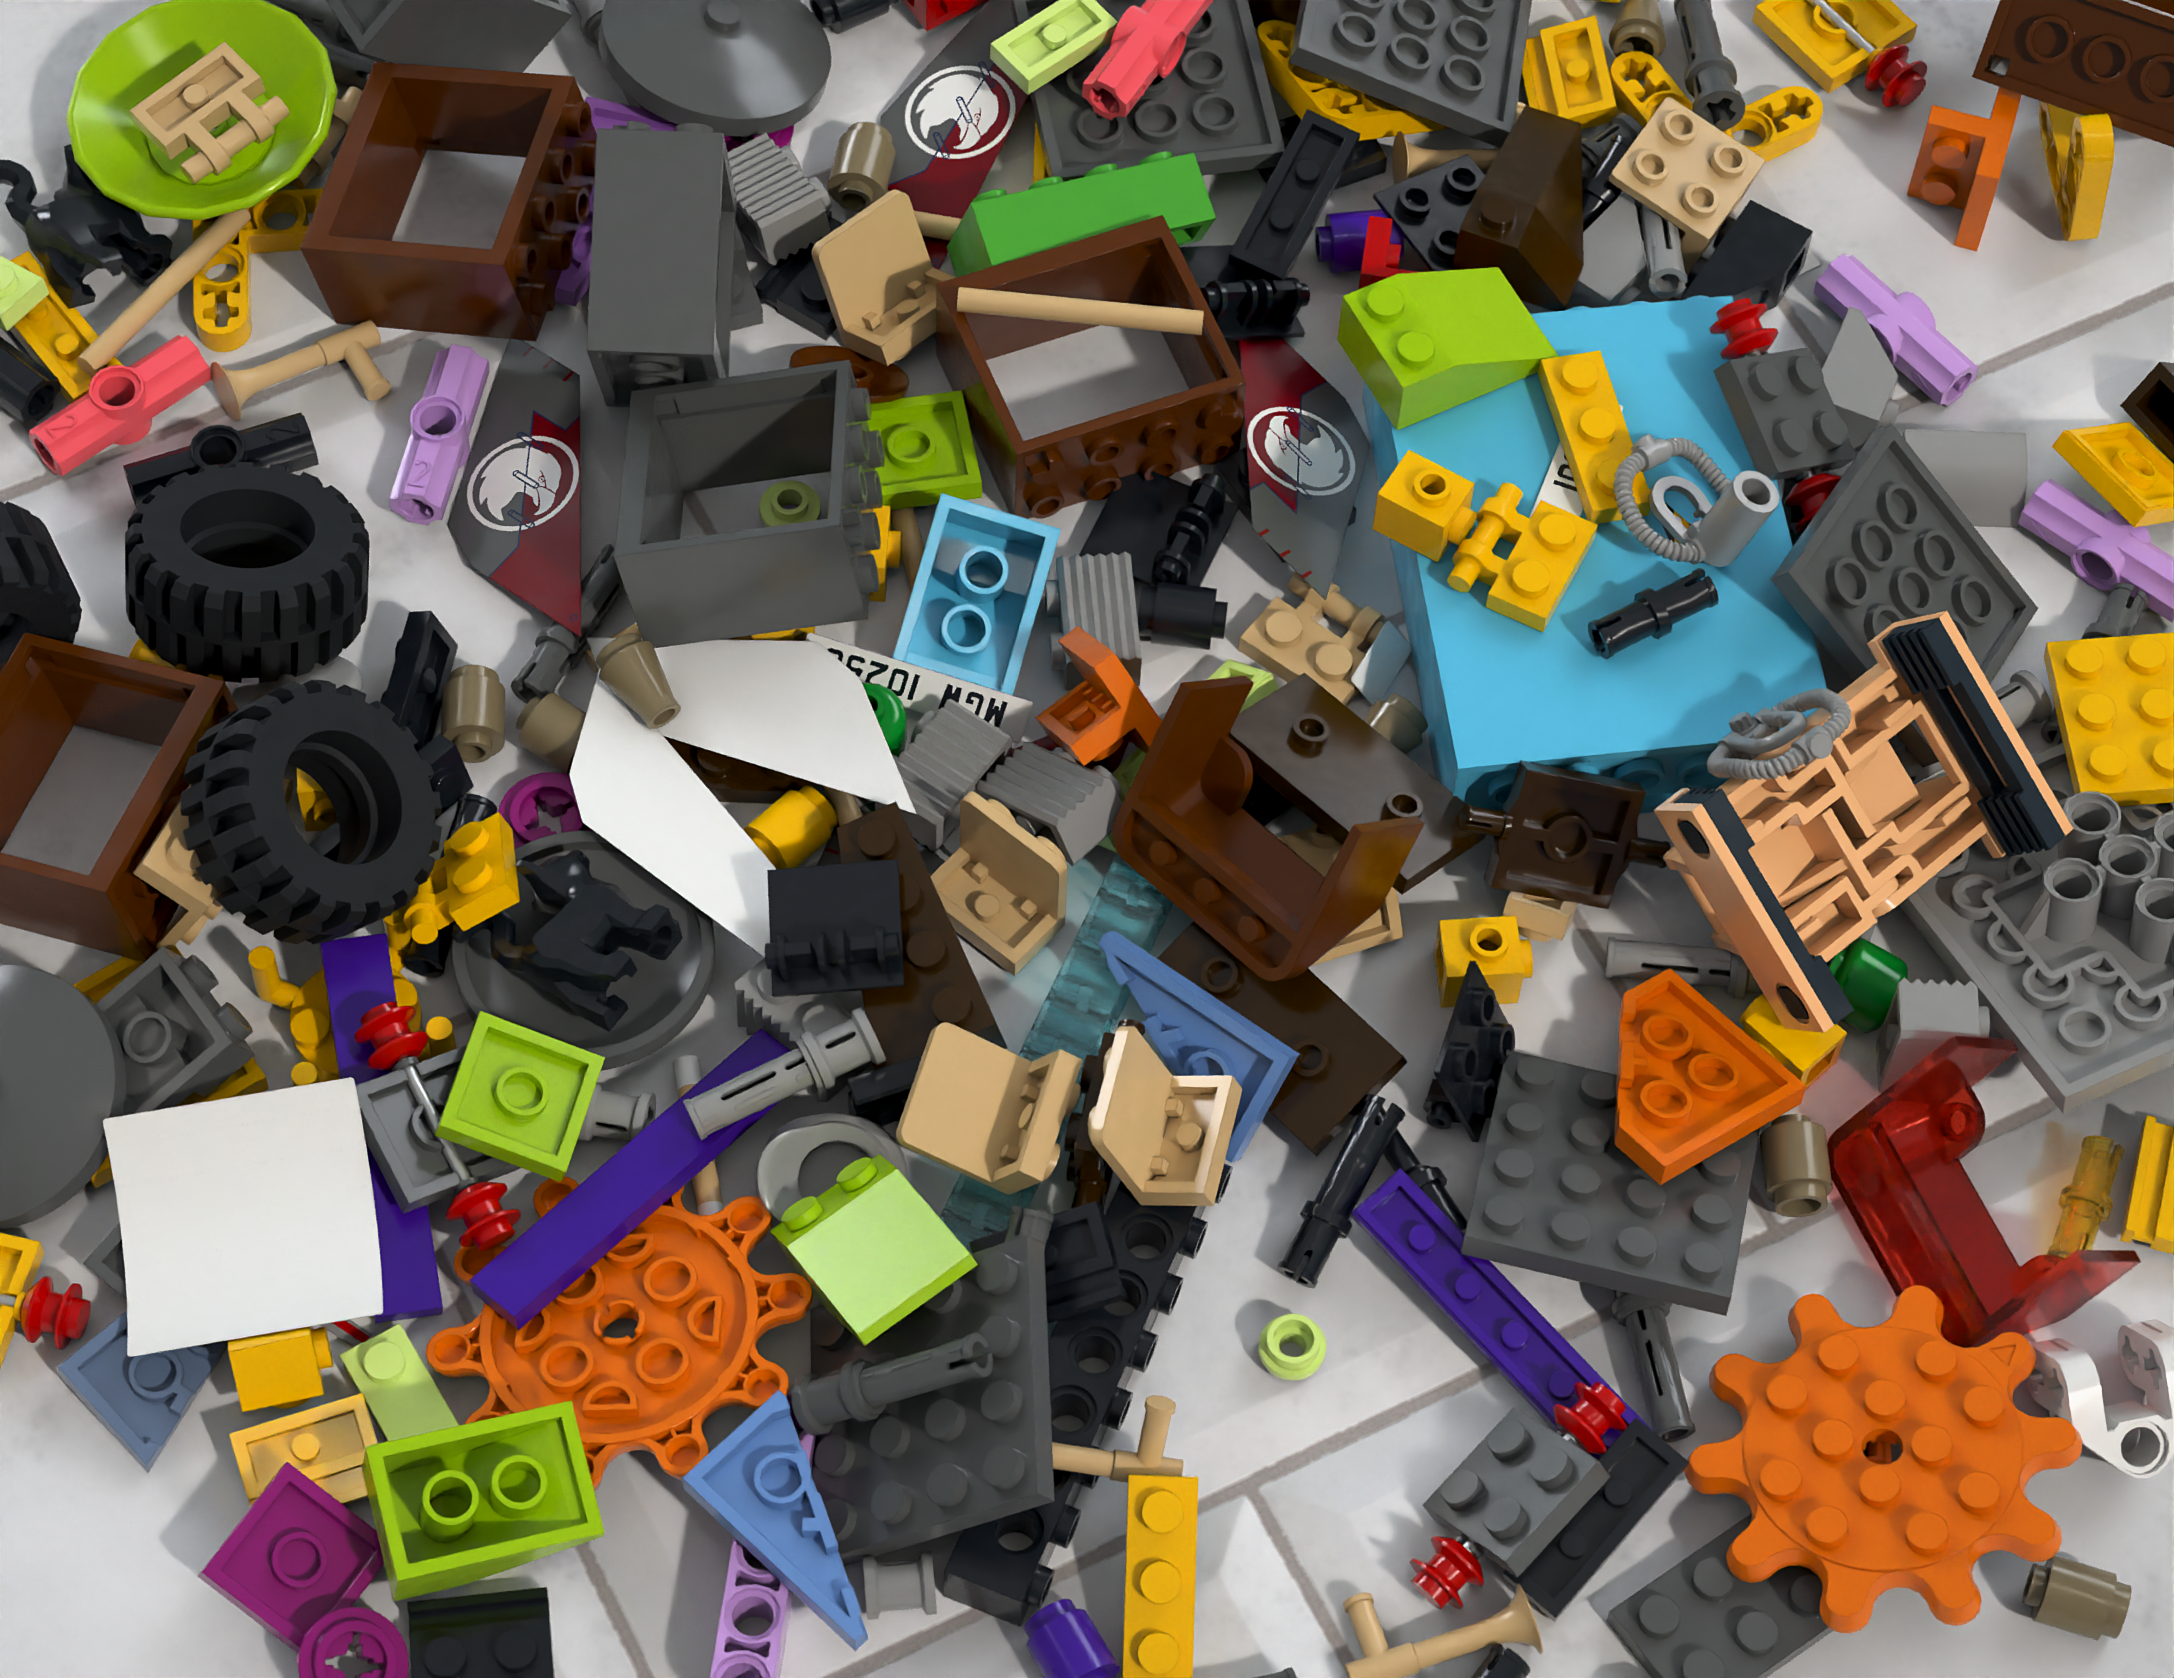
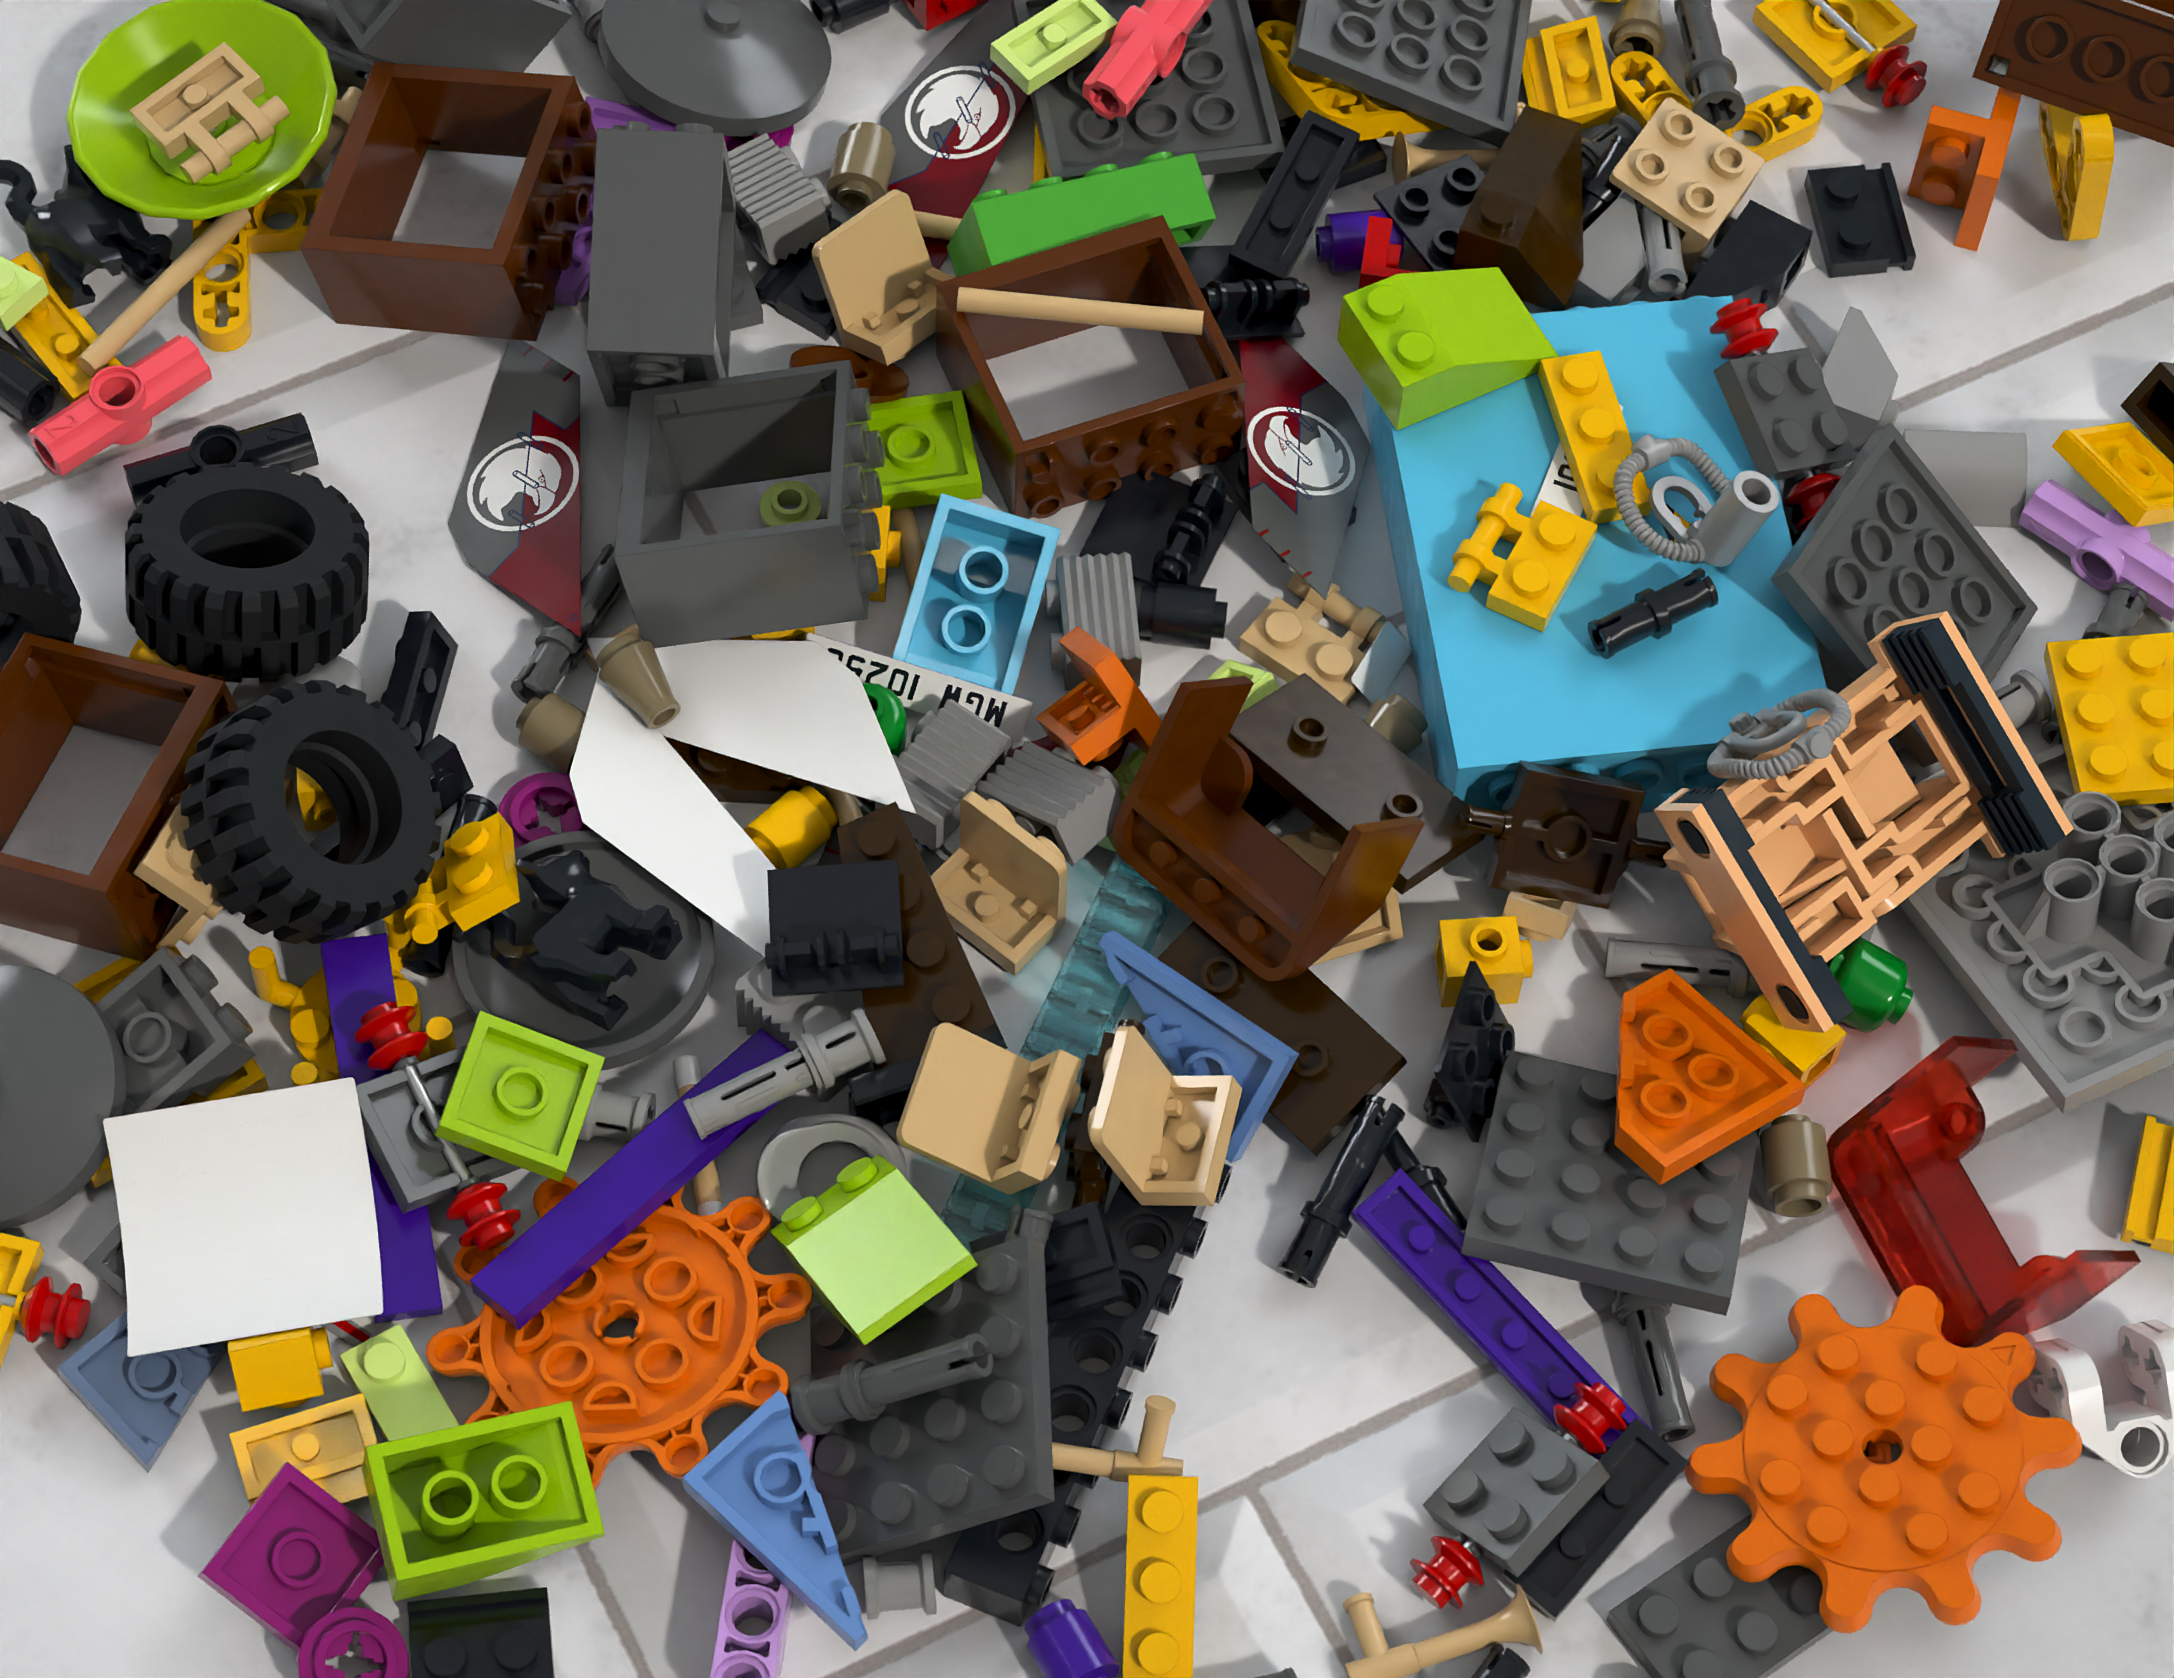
tan piece [210,320,391,421] -> none
lavender piece [390,344,490,526] -> none
dark tan brick [441,665,505,763] -> none
yellowish green plate [1258,1314,1326,1380] -> none
yellow brick [1372,450,1477,563] -> none
lavender piece [1813,254,1979,407] -> none
light grey brick [1876,978,1990,1096] -> none
dark tan brick [2022,1555,2131,1640] -> none
clear yellow pin [2047,1135,2125,1272] -> none
none -> black plate [1804,162,1916,278]

